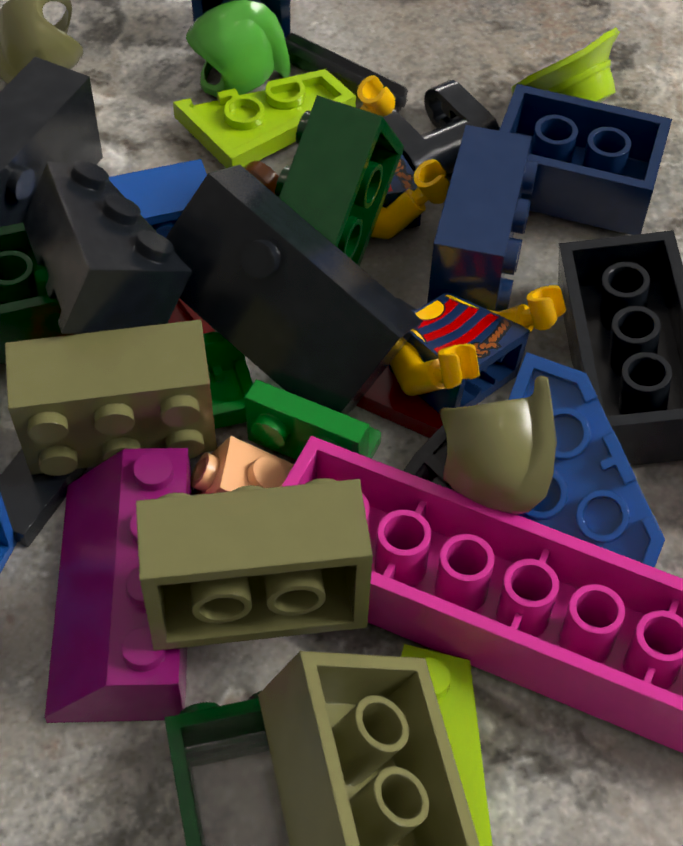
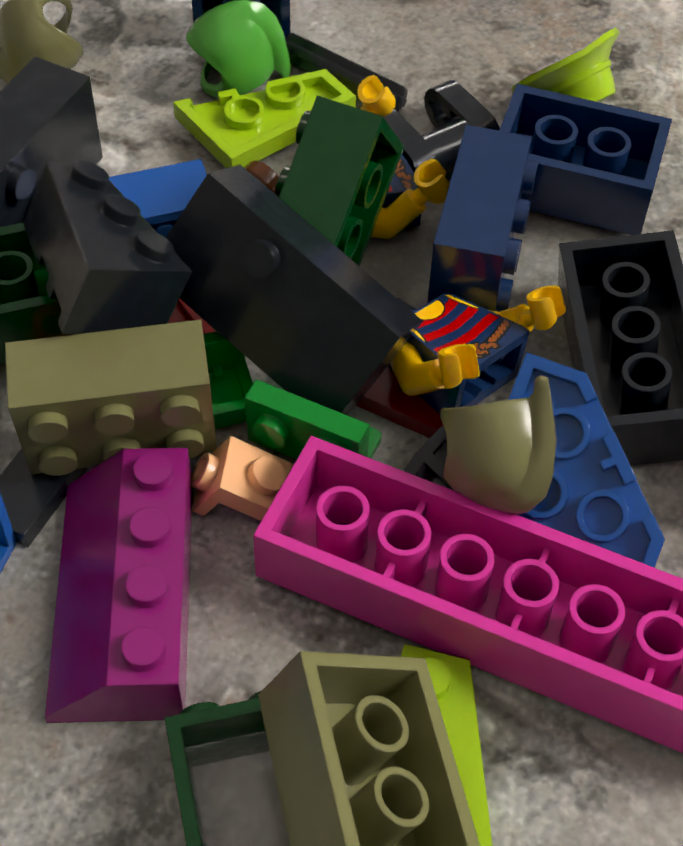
olive brick [136,478,373,651] -> none

